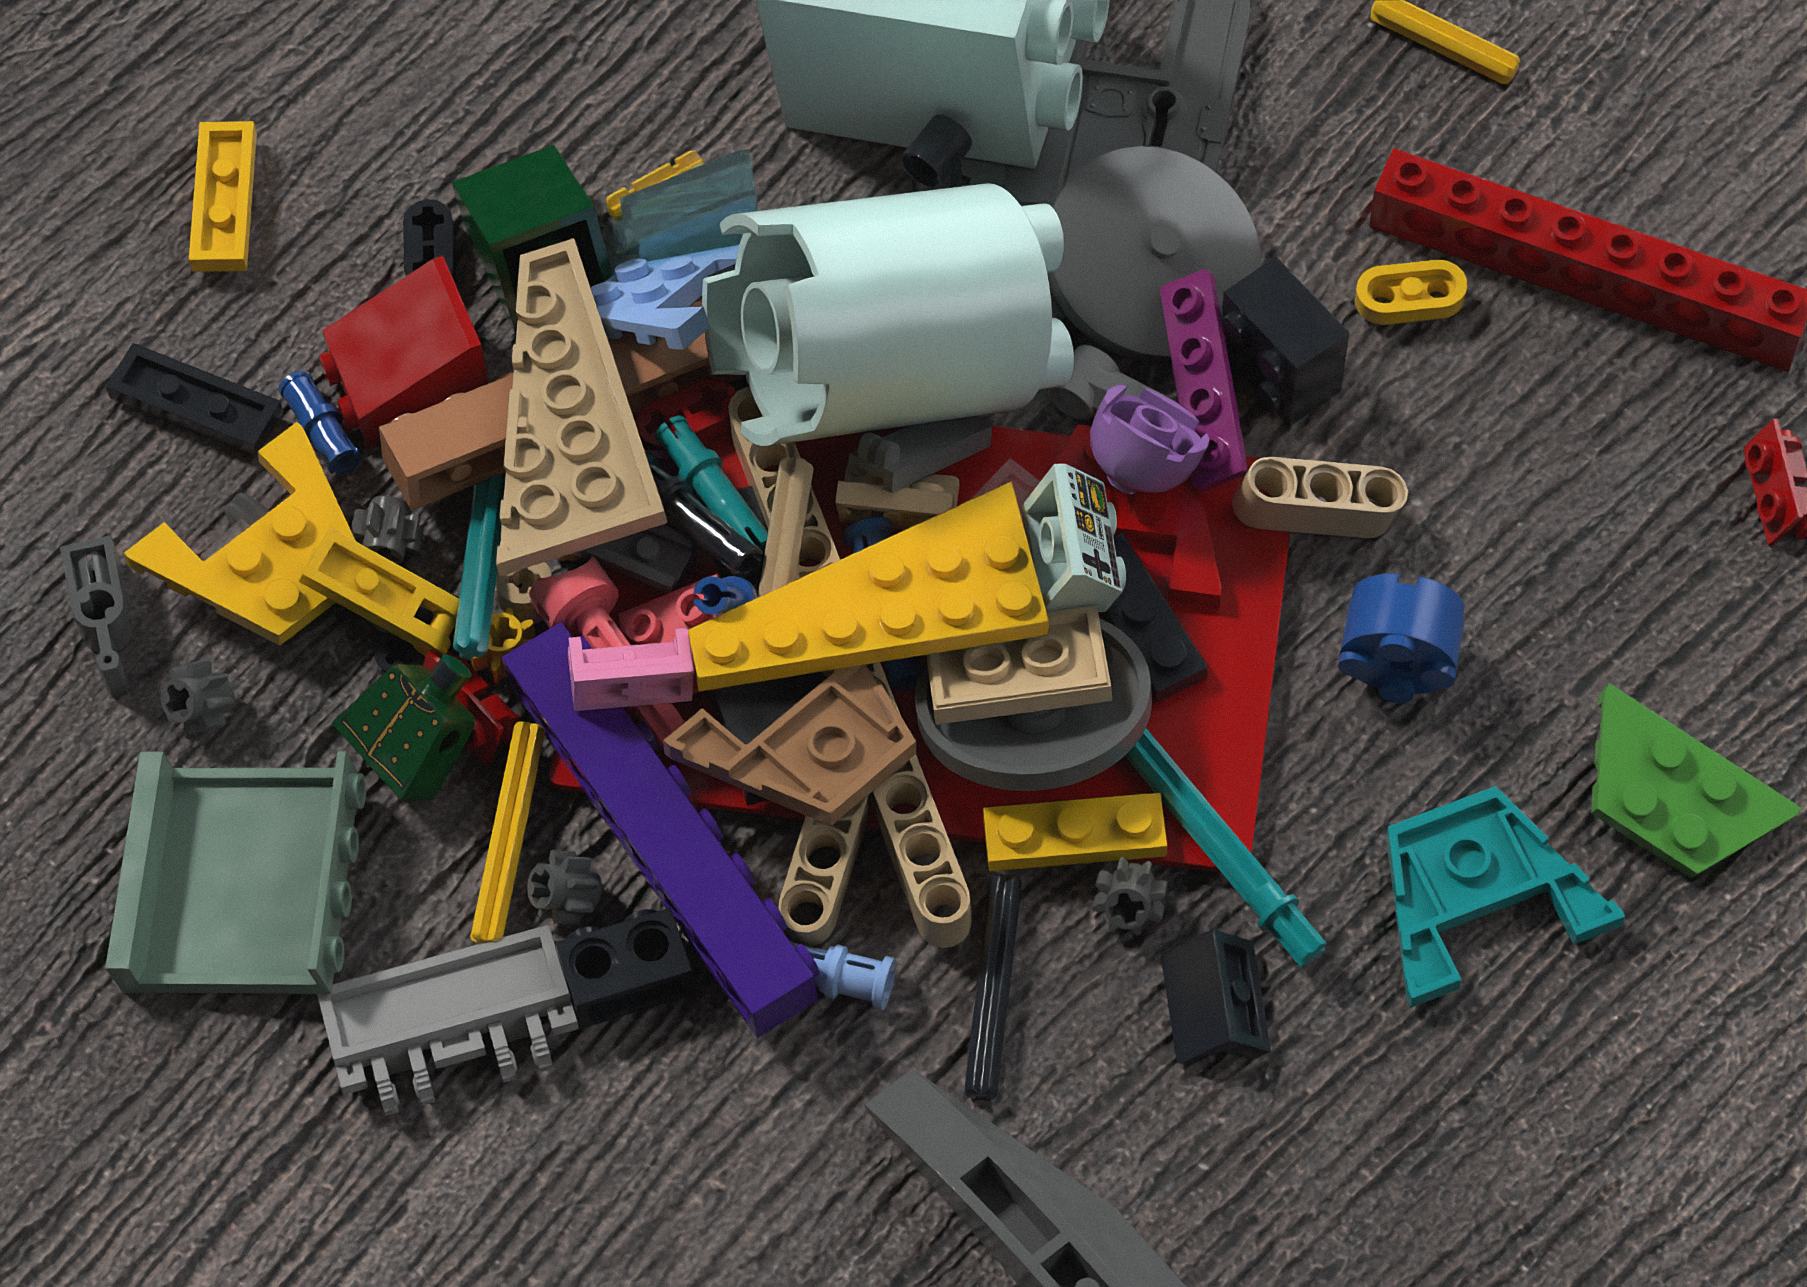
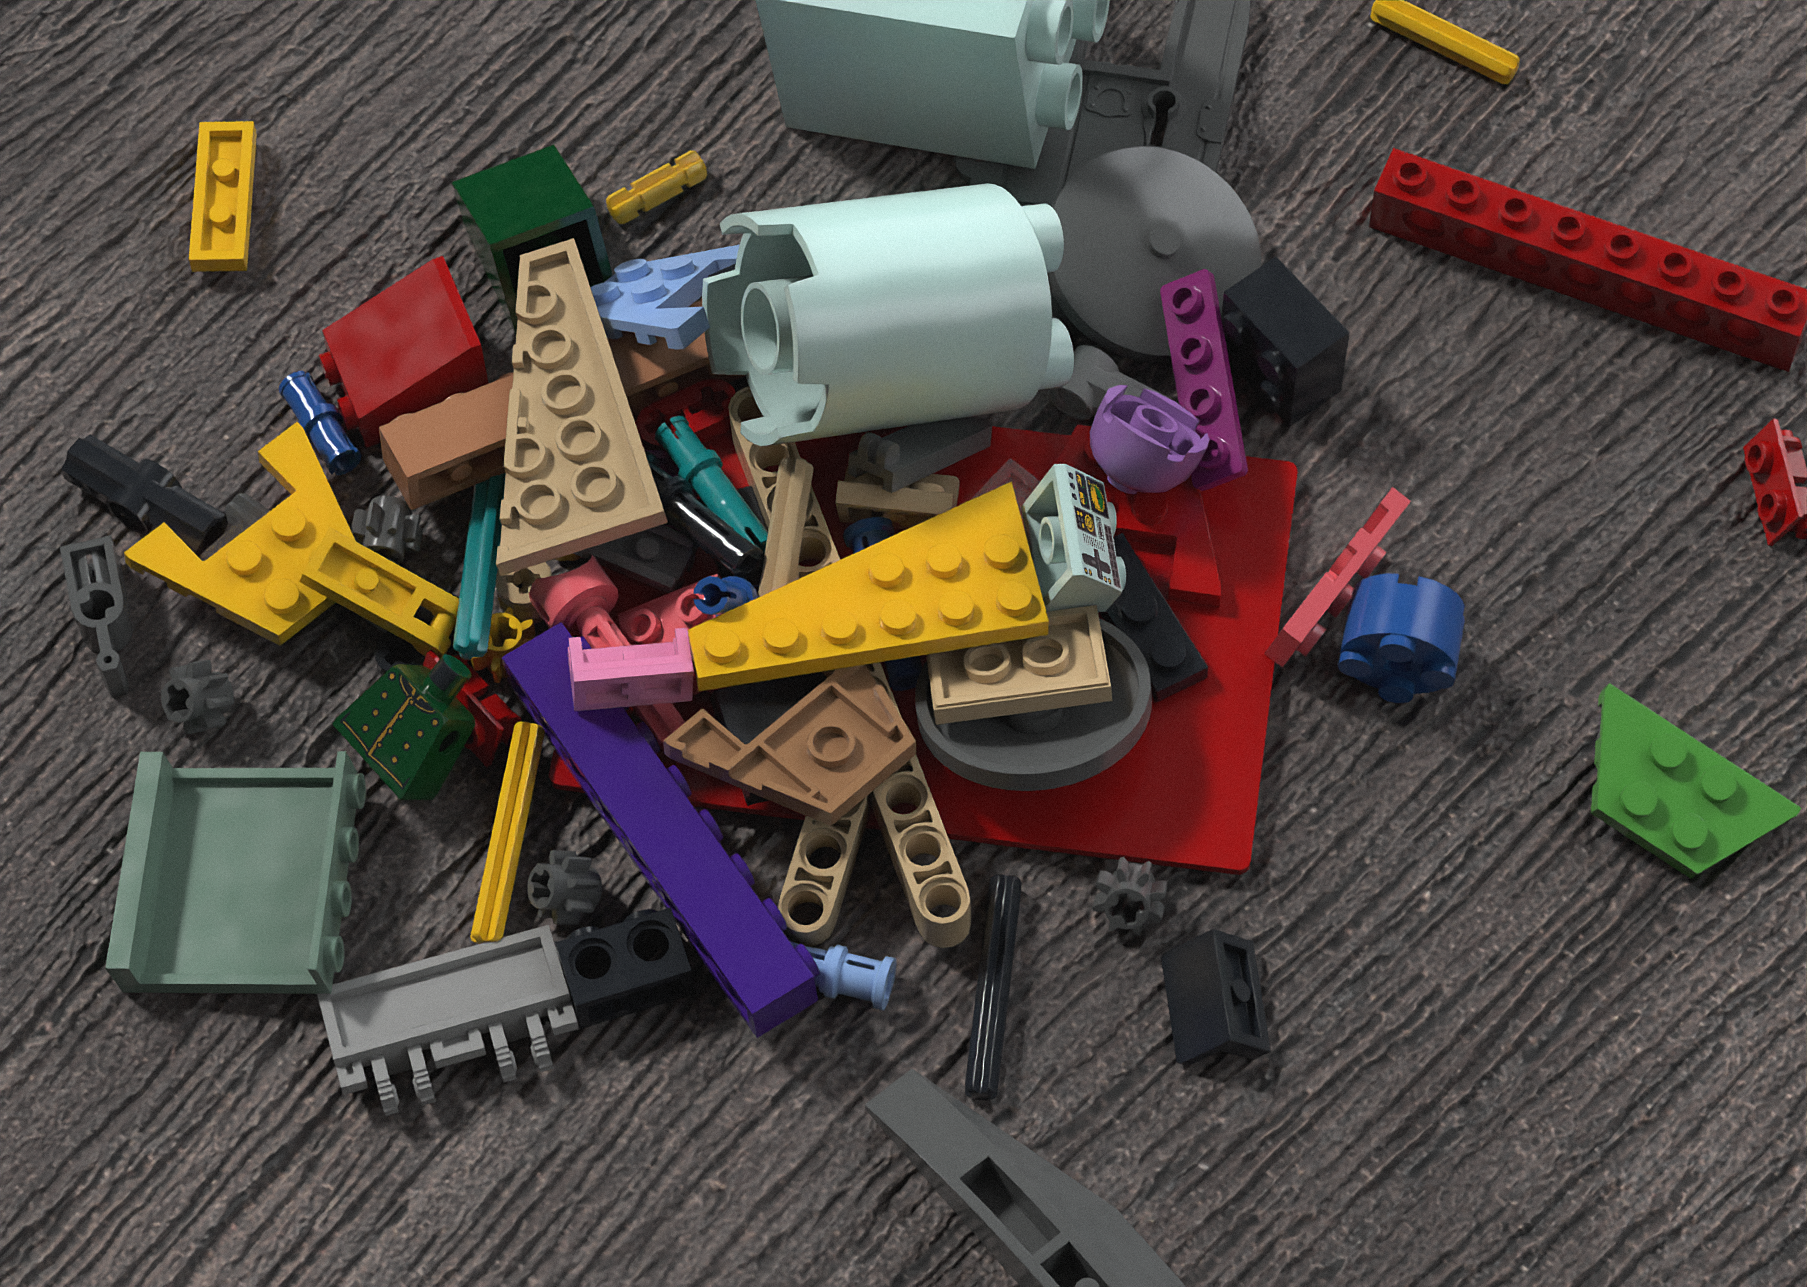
black plate [106,343,284,456] -> none
black beam [403,199,456,284] -> none
clear light blue slope [612,149,758,261] -> none
black piece [900,114,972,192] -> none
yellow plate [983,793,1167,871] -> none
teal axle [1125,728,1327,967] -> none
tan beam [1232,457,1408,538] -> none
yellow plate [1355,260,1467,325] -> none
teal wing [1386,786,1625,1008] -> none
none -> black piece [61,434,229,559]
none -> coral wing [1264,487,1411,668]

